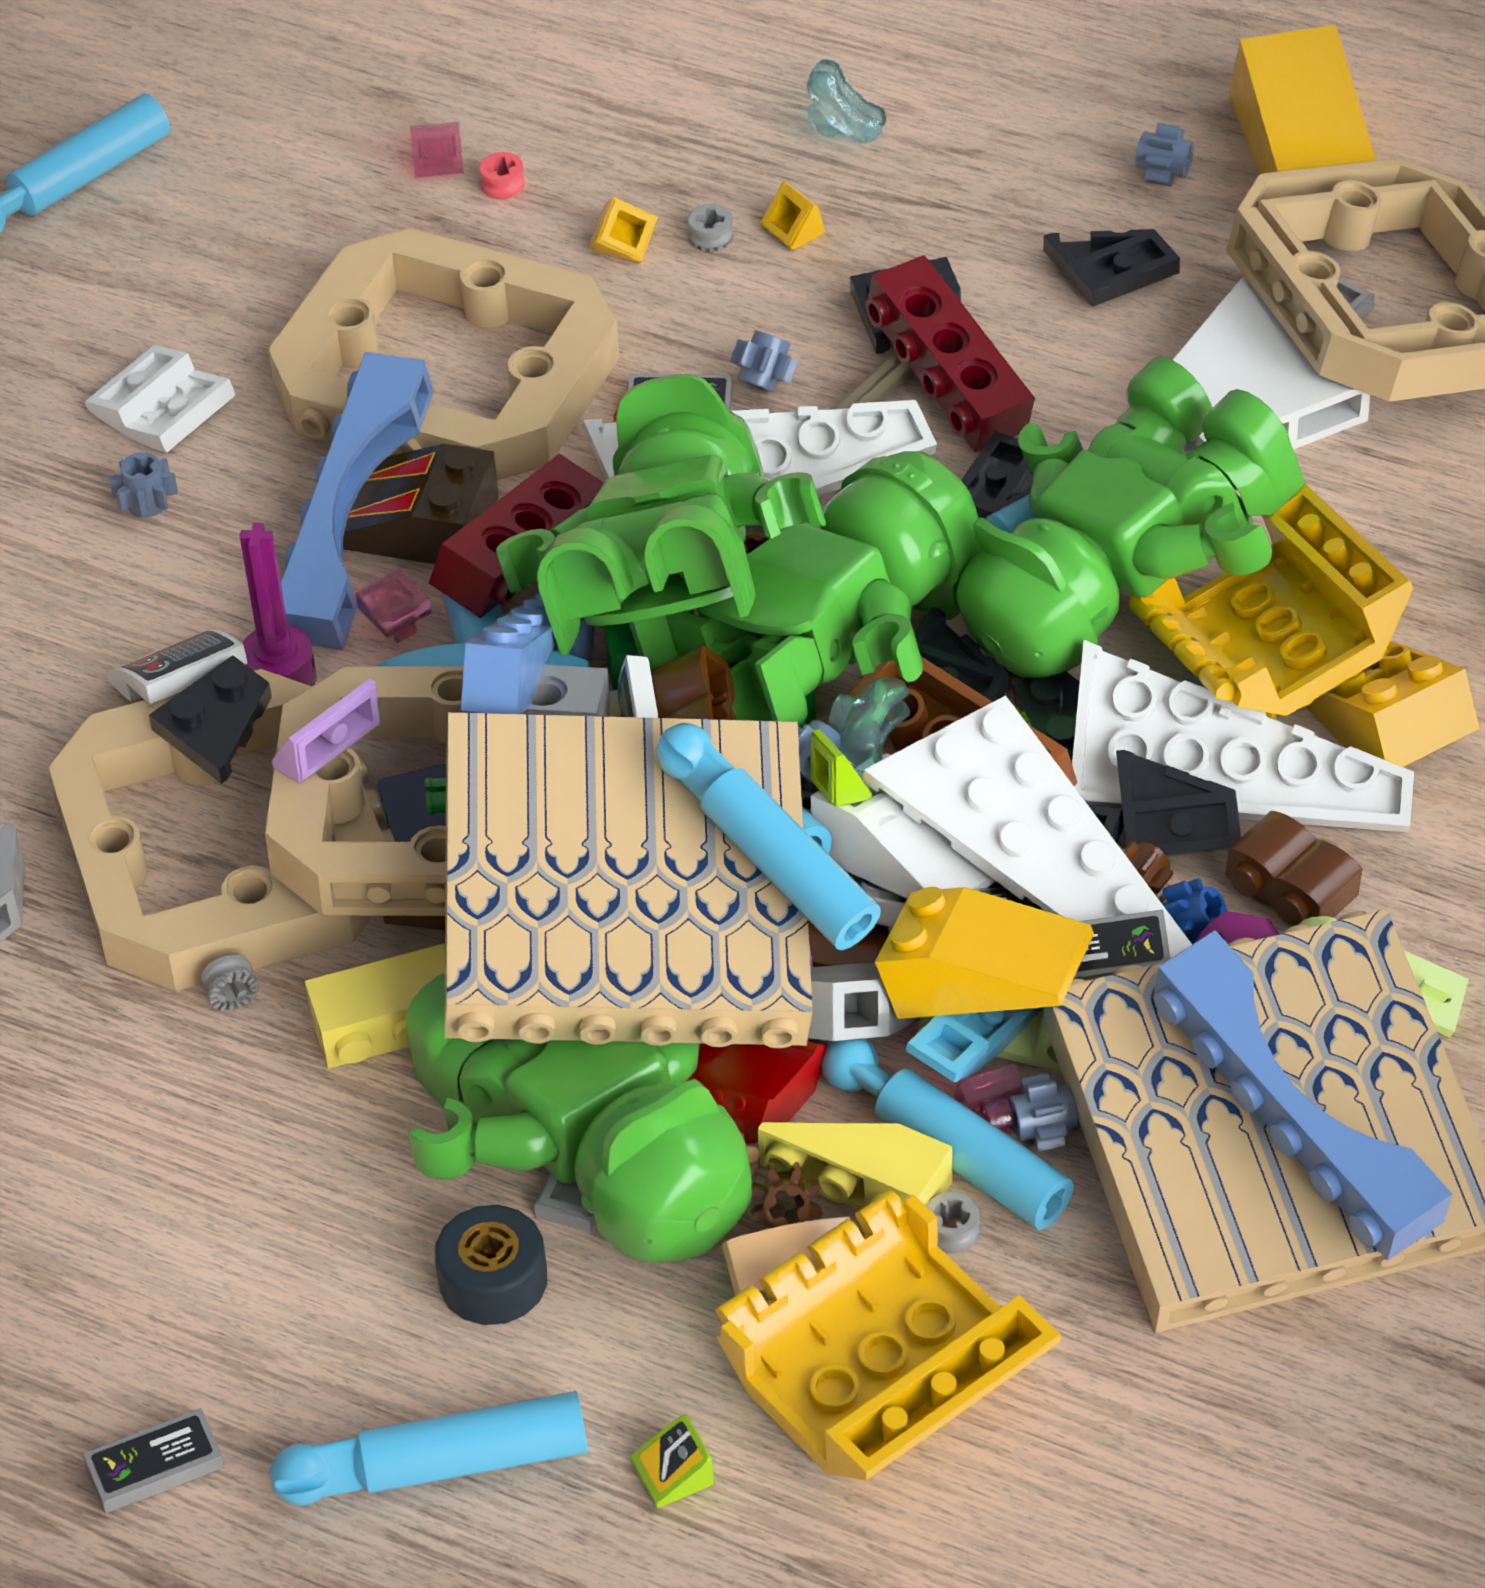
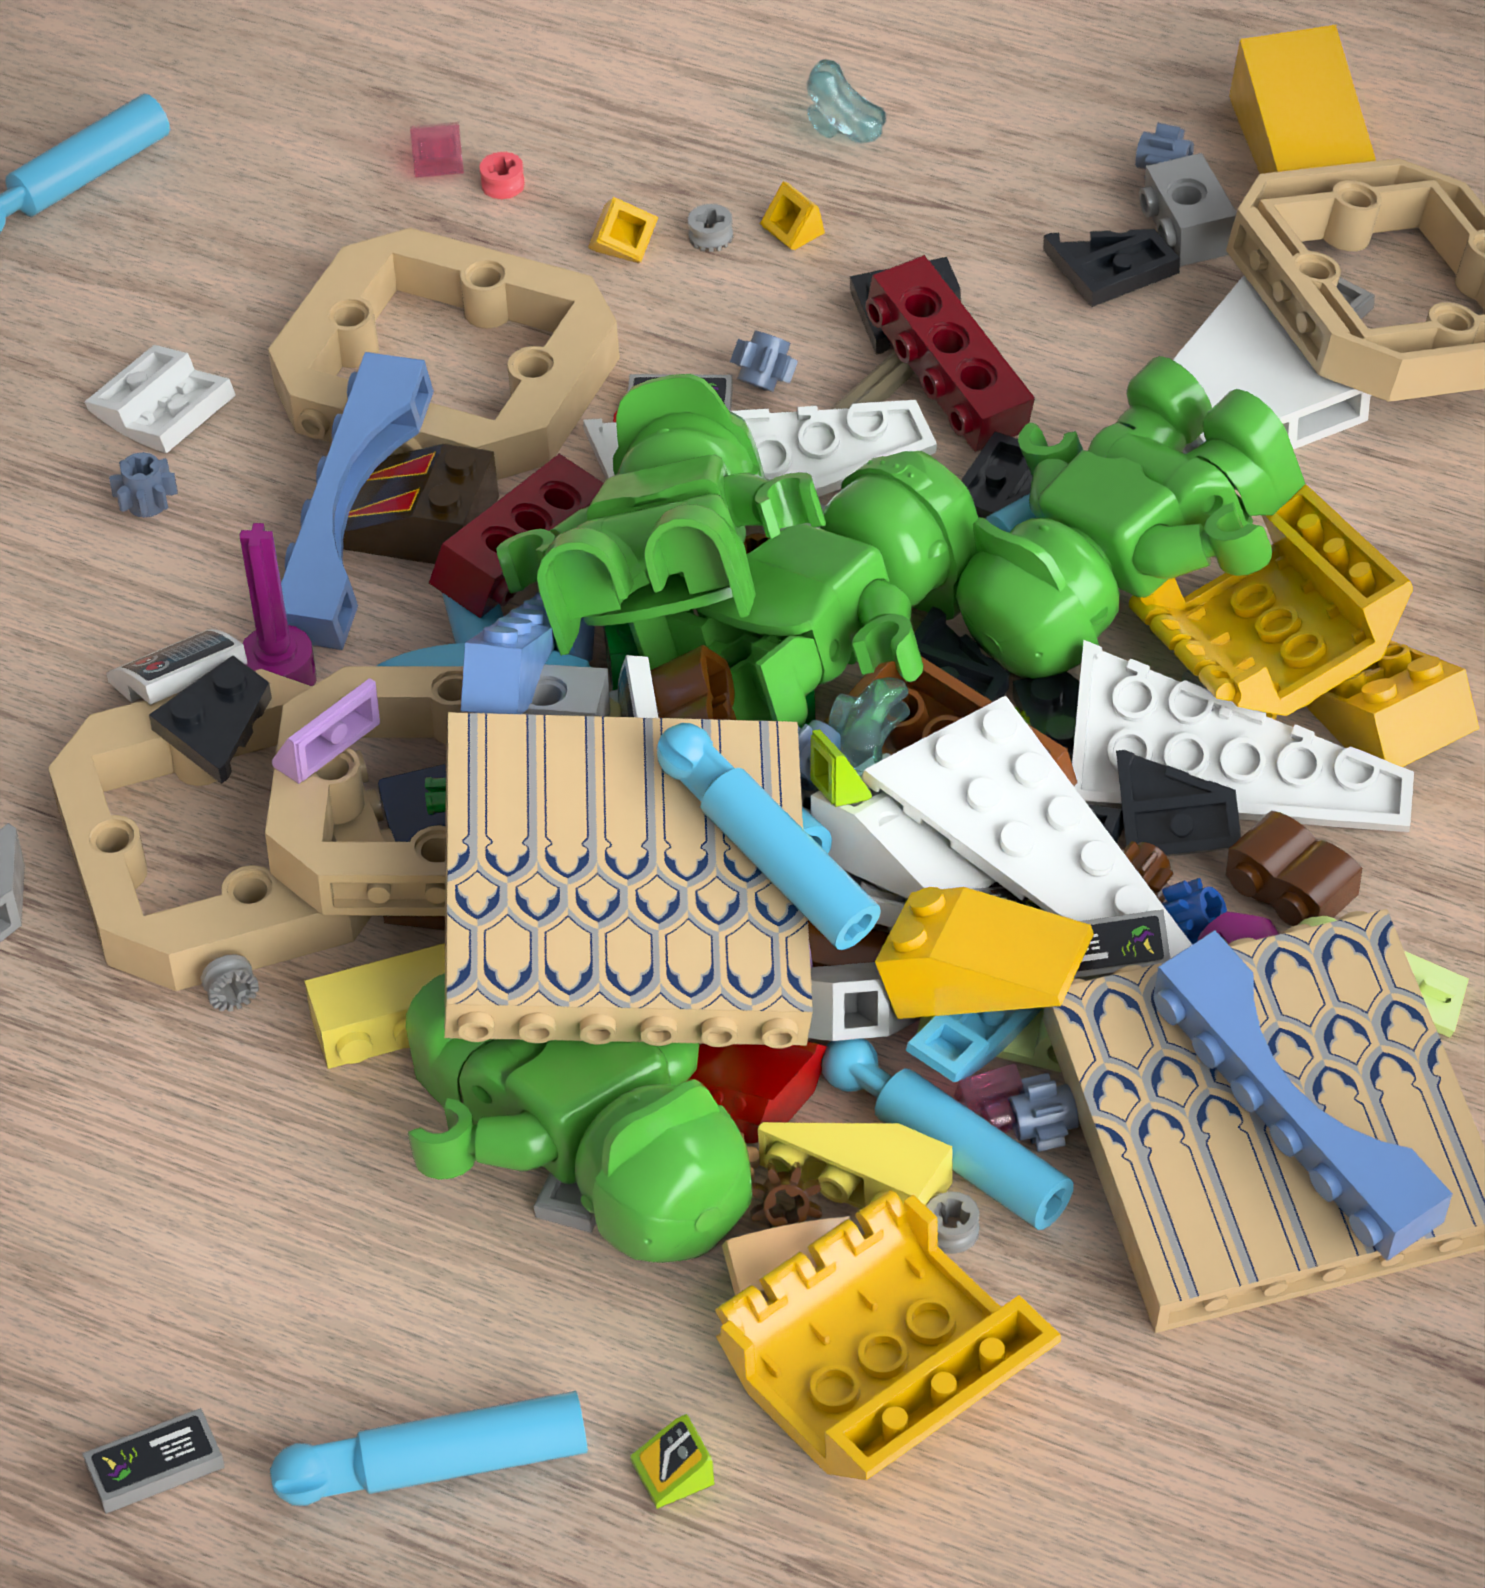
clear pink tile [355,569,432,643] -> none
black wheel [435,1205,547,1325] -> none
none -> light grey brick [1139,153,1237,267]

